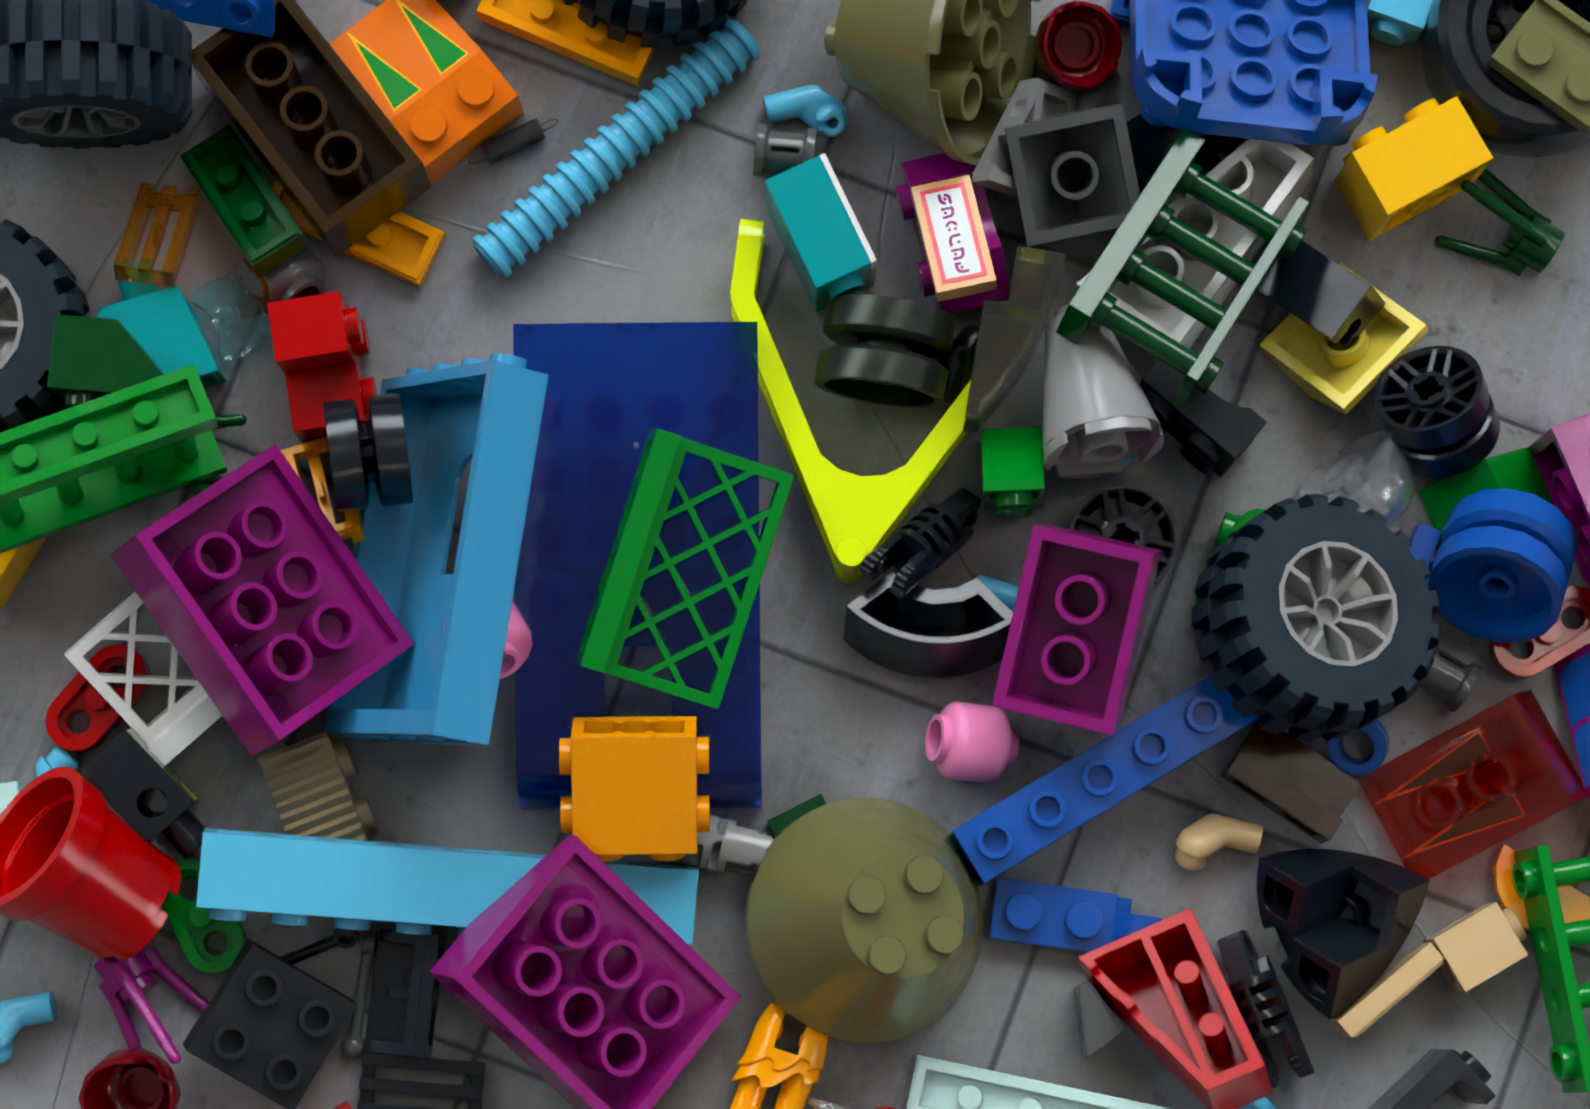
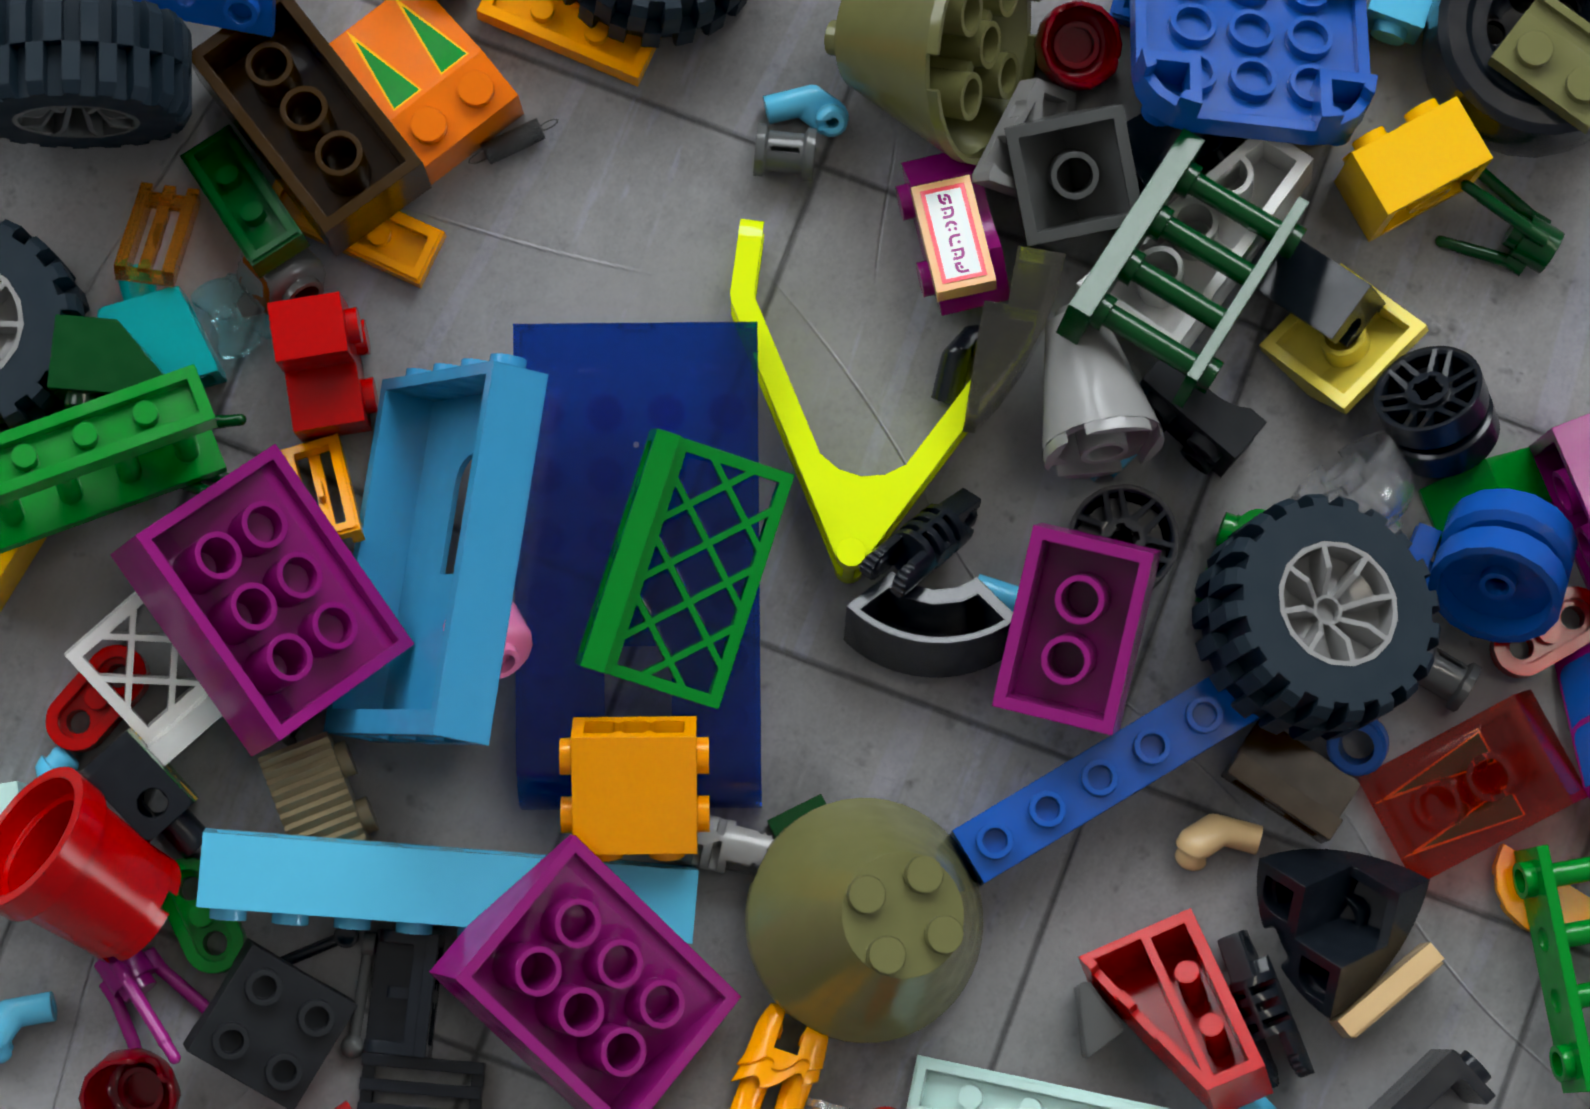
black wheel [323,393,413,513] -> none
medium azure piece [472,17,760,278] -> none
teal piece [764,153,877,313] -> none
pearl dark grey wheel [814,294,956,408] -> none
bright pink head [925,701,1020,783] -> none
green slope [981,427,1045,519] -> none
blue hinge [988,878,1162,952] -> none
tan brick [1423,902,1528,993] -> none

